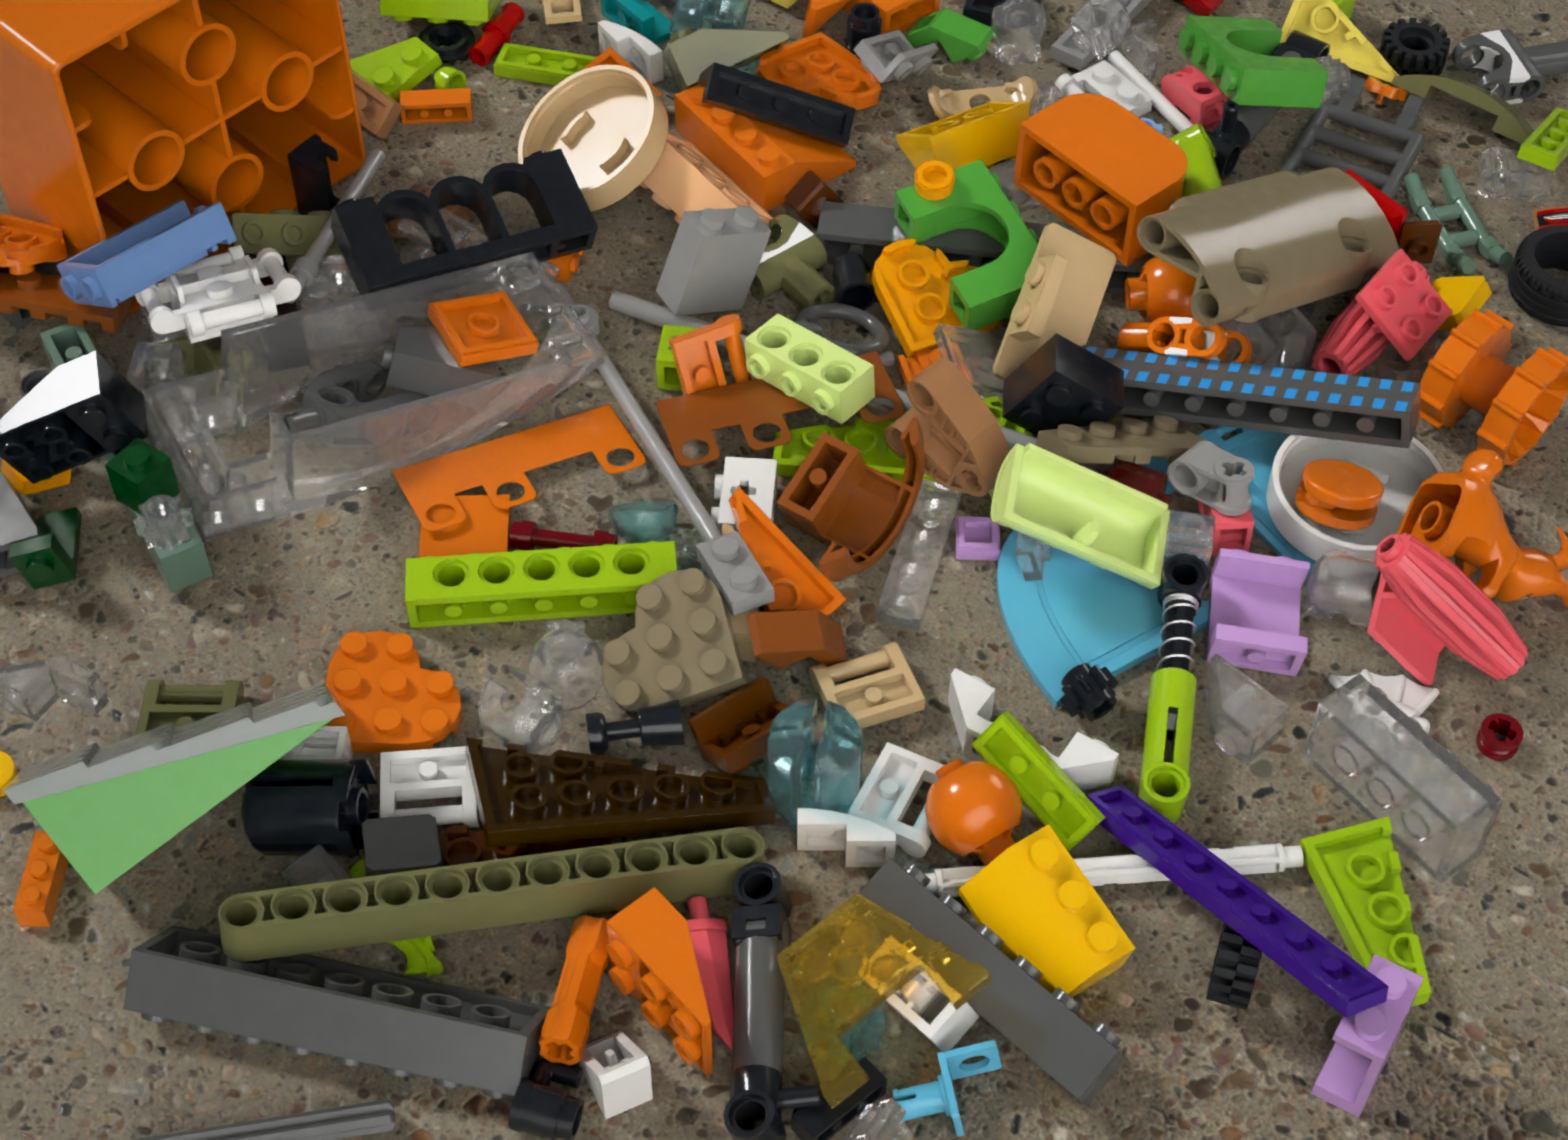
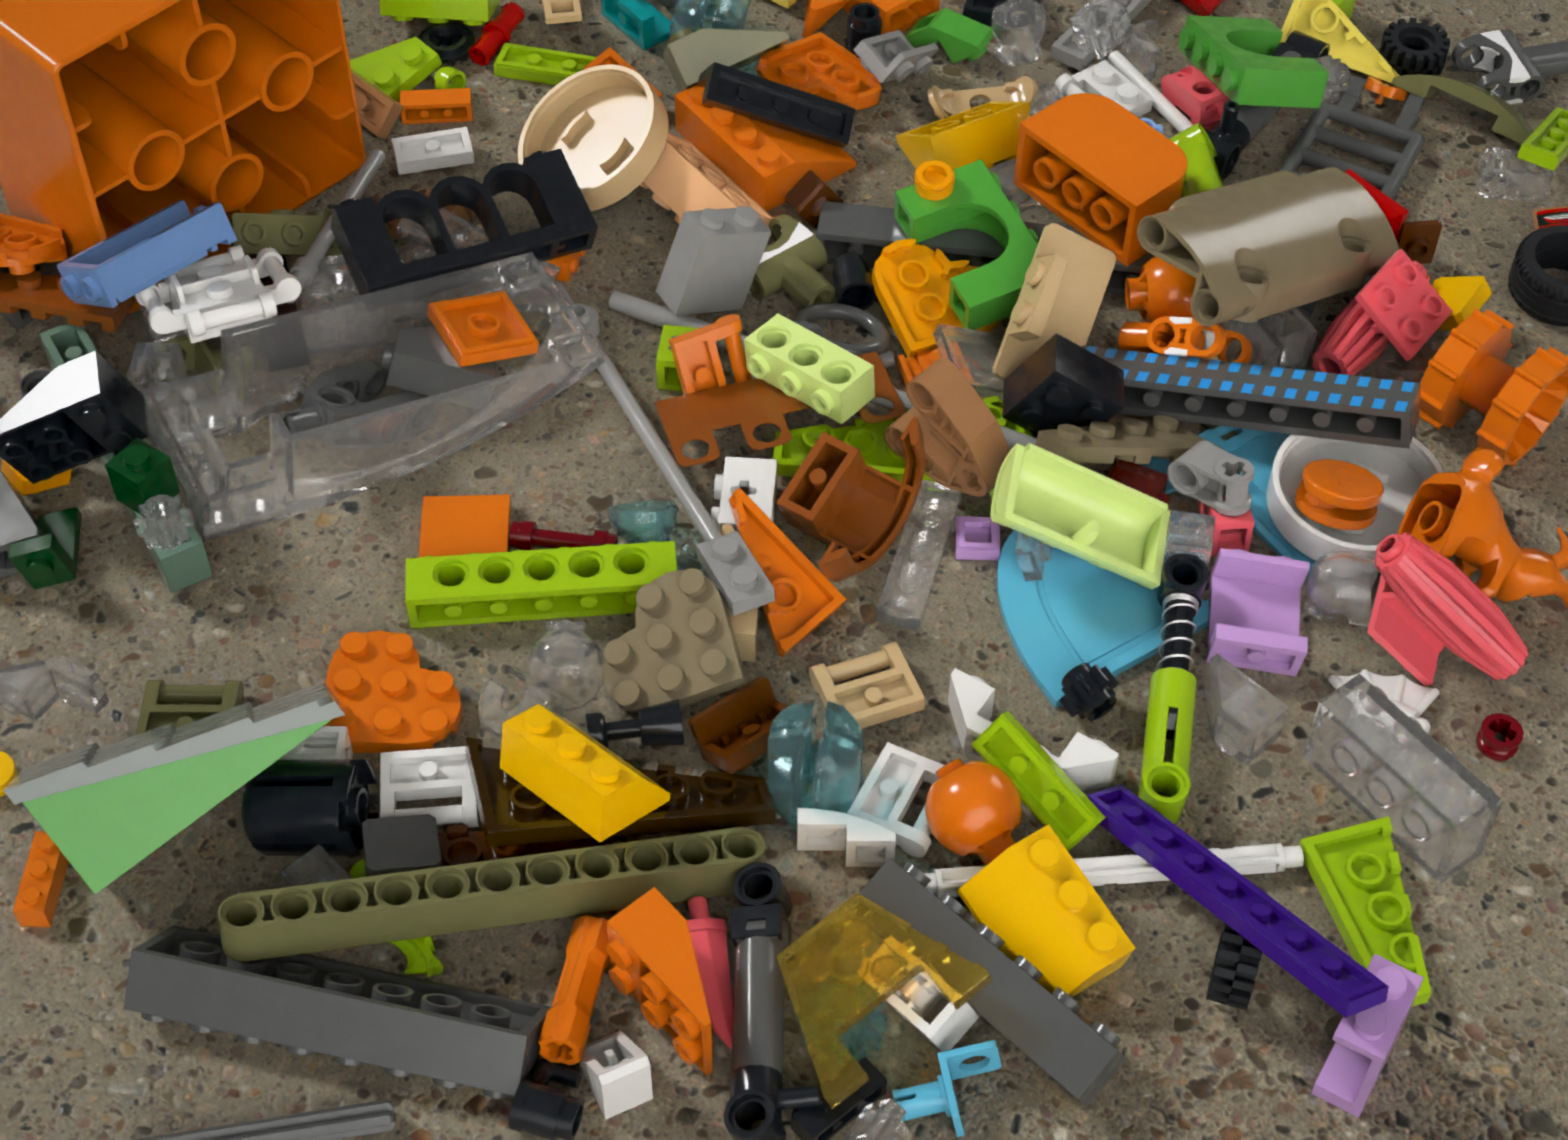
black hinge [287,134,340,215] -> none
orange piece [392,404,646,531] -> none
white slope [598,20,664,85] -> none
dark orange slope [747,609,848,670] -> none
sand green piece [1403,166,1513,274] -> none
none -> white plate [391,127,475,175]
none -> yellow slope [500,704,671,842]

